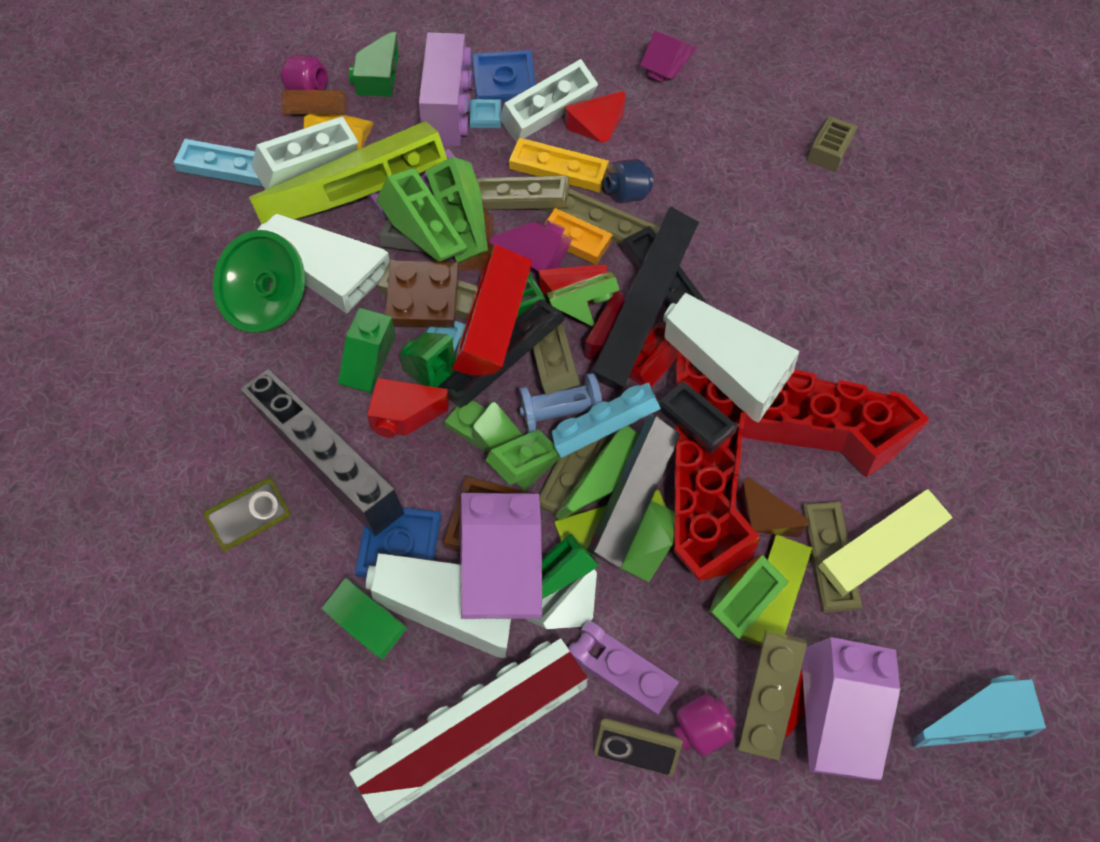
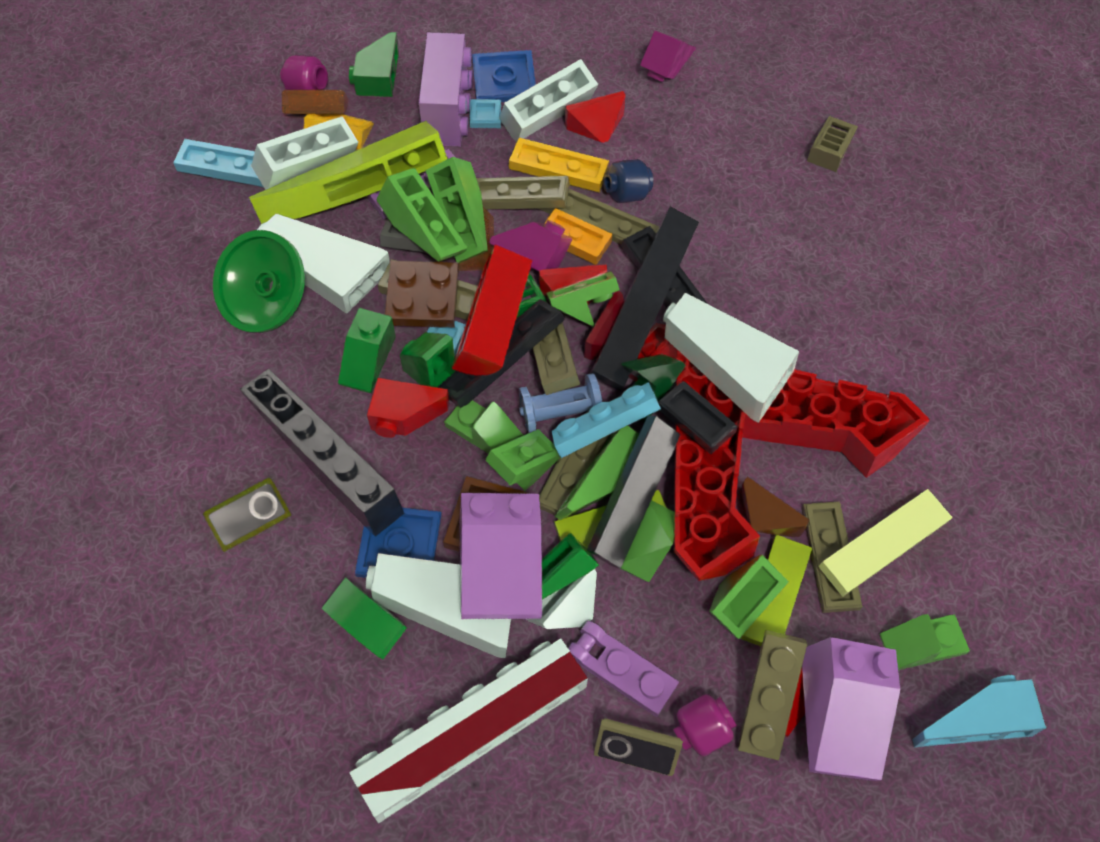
none -> dark green slope [621,354,686,423]
none -> bright green slope [879,614,970,670]

